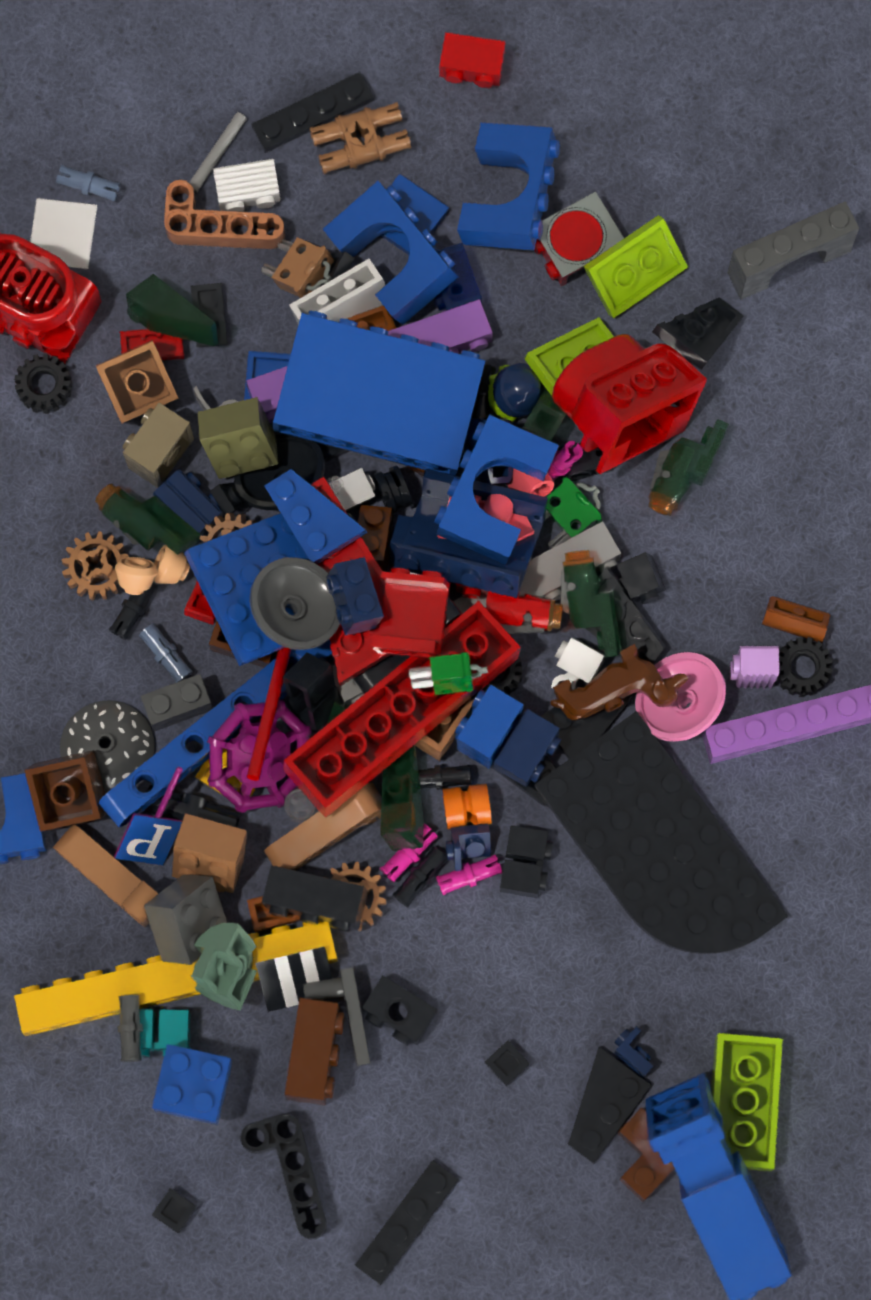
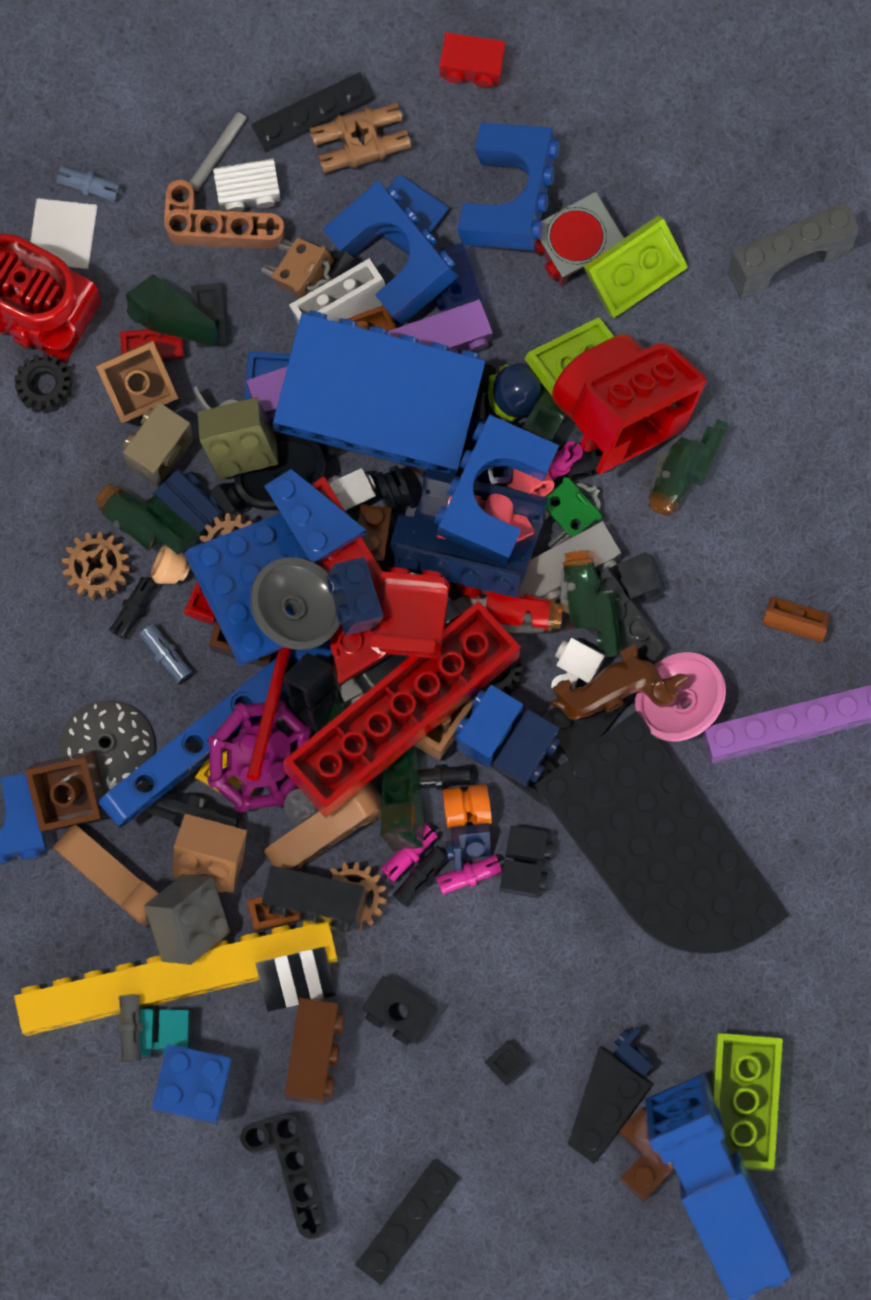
blue piece [114,767,182,865] -> none
light nougat cone [115,557,158,595] -> none
dark grey brick [141,674,213,732] -> none
black plate [152,1188,197,1234] -> none
sand green brick [191,923,257,1011] -> none
dark grey piece [303,967,370,1067] -> none
green piece [409,652,488,695] -> none
black wing [652,297,744,370] -> none
lavender brick [730,646,779,689] -> none
black tyre [776,637,833,697] -> none

